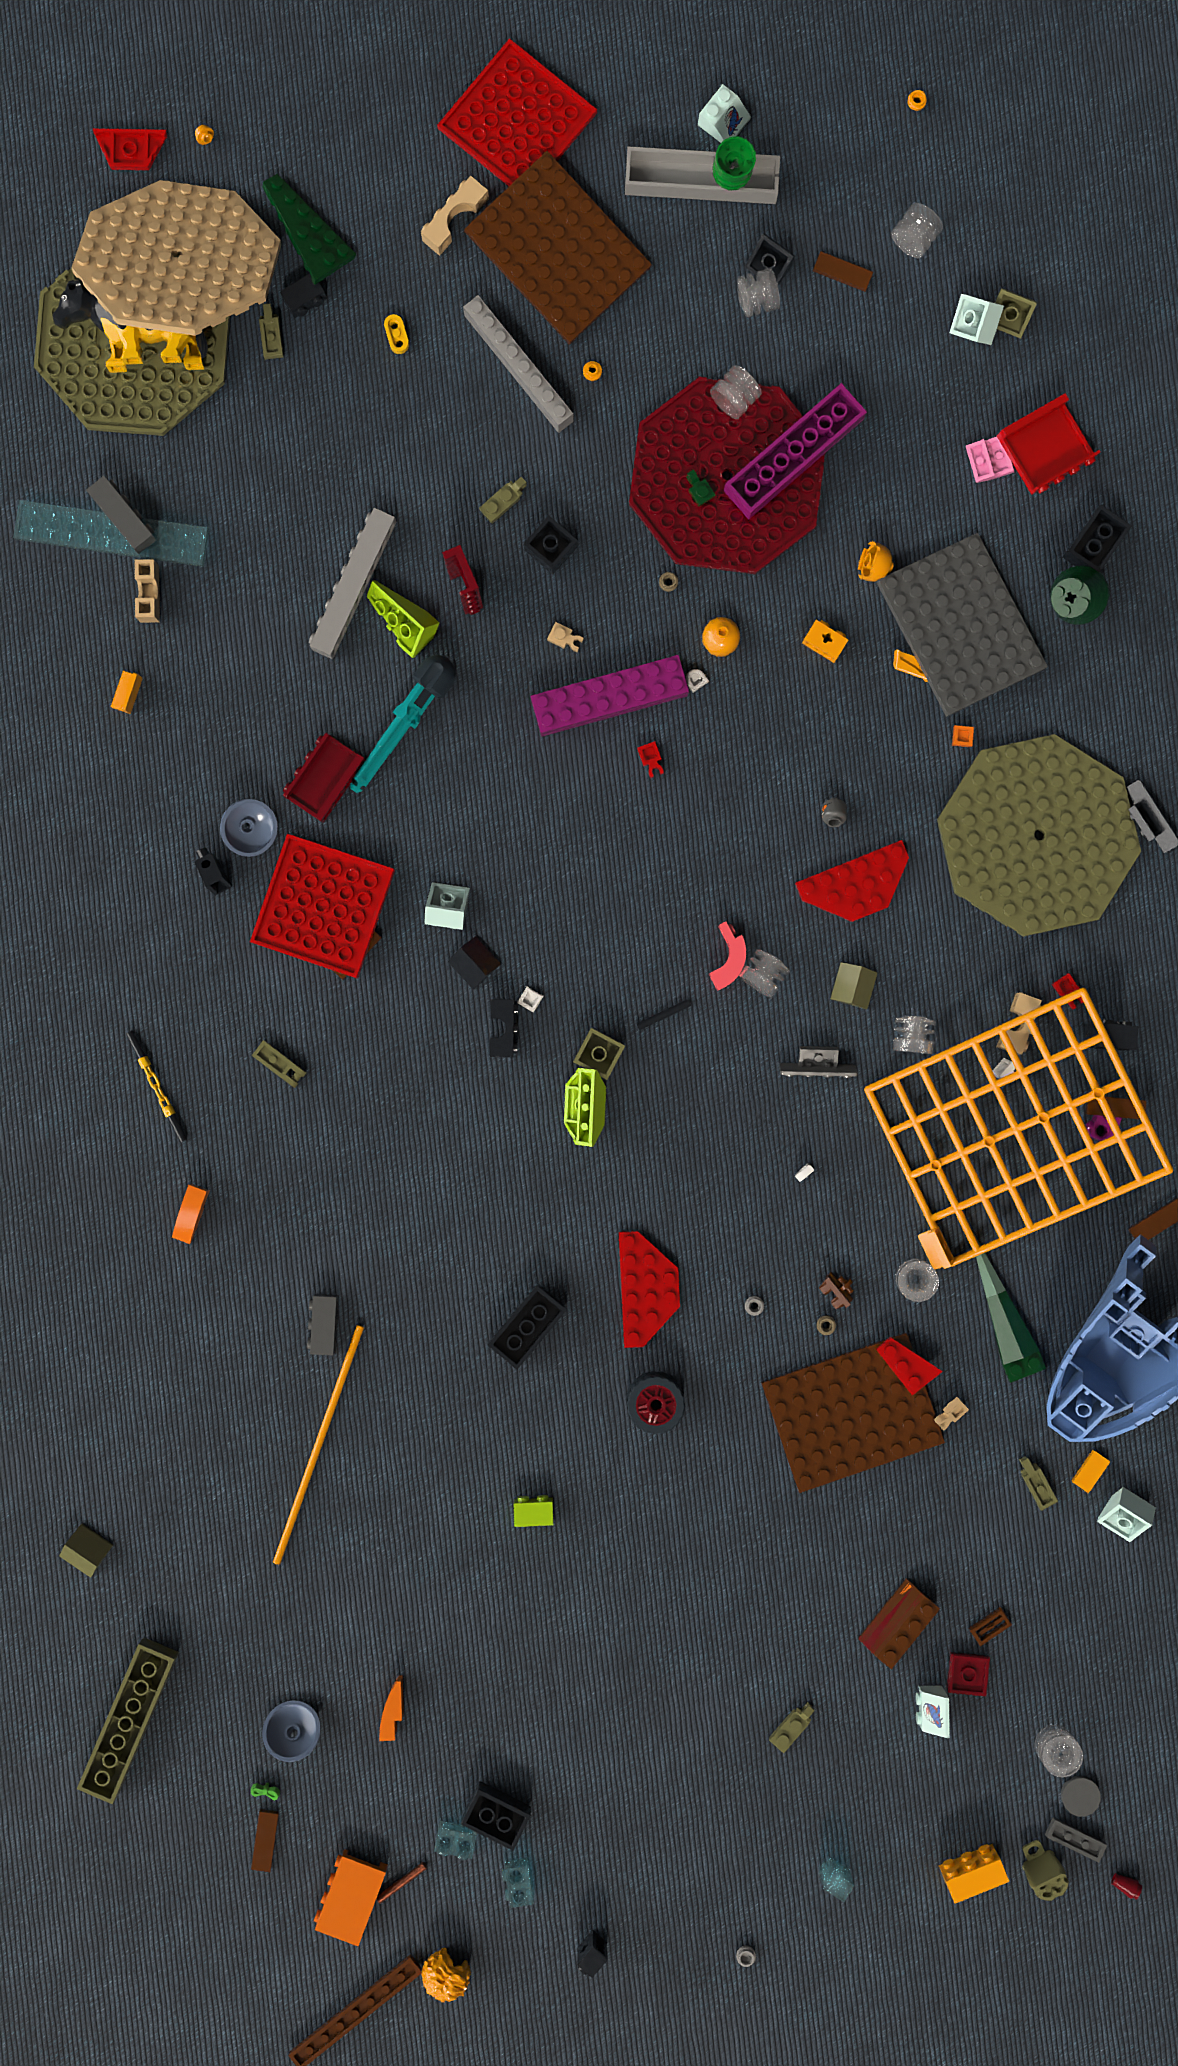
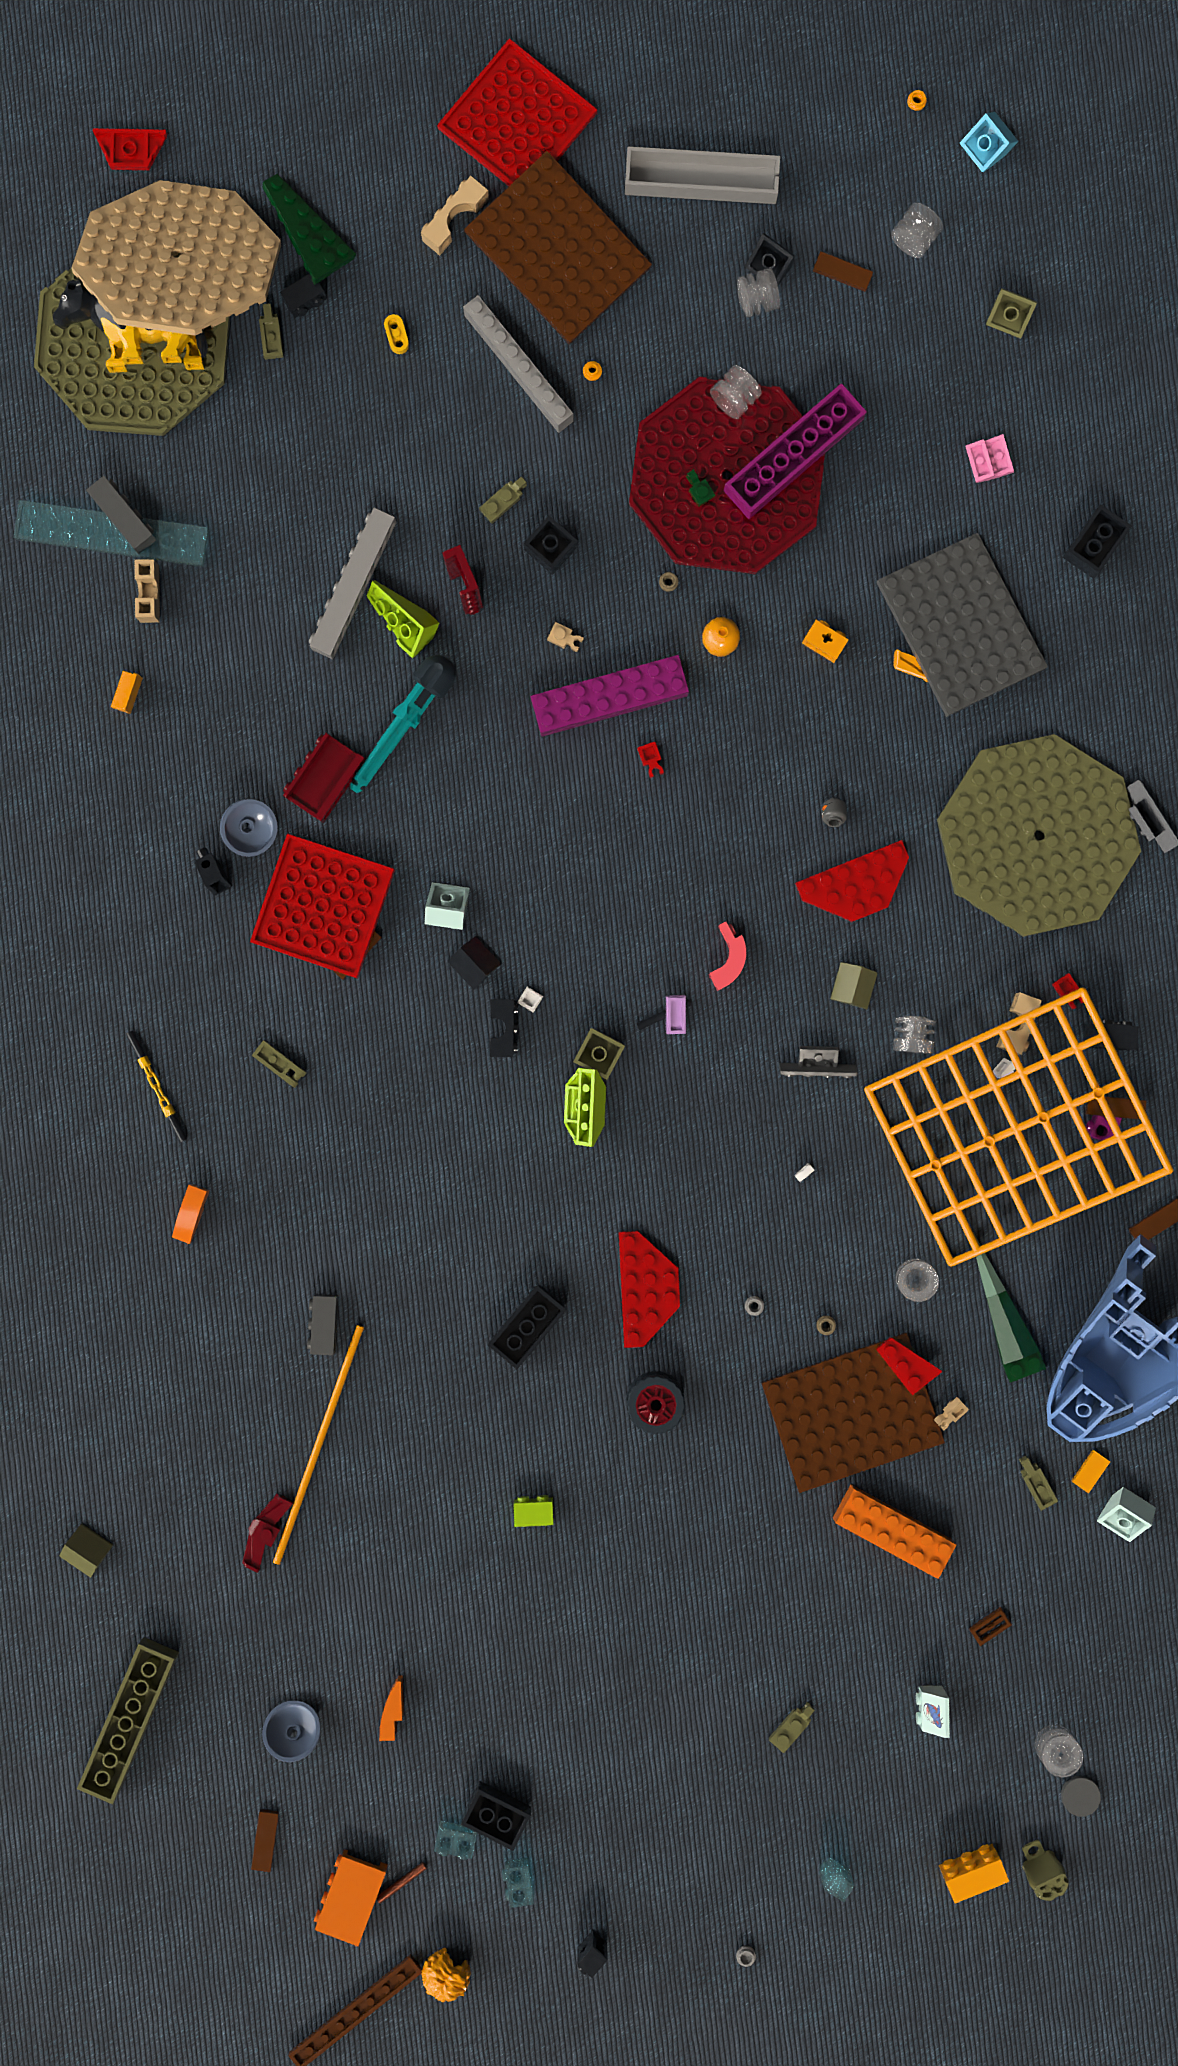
light orange plate [195,125,214,145] -> none
bright green piece [251,1783,280,1800] -> none
white tile [686,669,709,693] -> none
light aqua slope [698,84,751,143] -> none
green wheel [712,136,756,191] -> none
clear wheel [739,949,790,998] -> none
reddish brown hips [819,1272,854,1309] -> none
light orange cylinder [858,541,894,582] -> none
reddish brown slope [858,1578,940,1670] -> none
light orange panel [918,1226,955,1270] -> none
dark red plate [947,1652,990,1697] -> none
light aqua slope [949,294,1004,345] -> none
orange plate [952,725,974,747] -> none
red panel [997,393,1100,495] -> none
dark grey plate [1045,1817,1107,1863] -> none
dark green cone [1050,565,1110,625] -> none
dark red cone [1111,1873,1142,1900] -> none
none -> dark red plate [242,1493,294,1573]
none -> lavender tile [666,995,686,1034]
none -> orange brick [833,1484,956,1579]
none -> medium azure slope [960,112,1018,172]

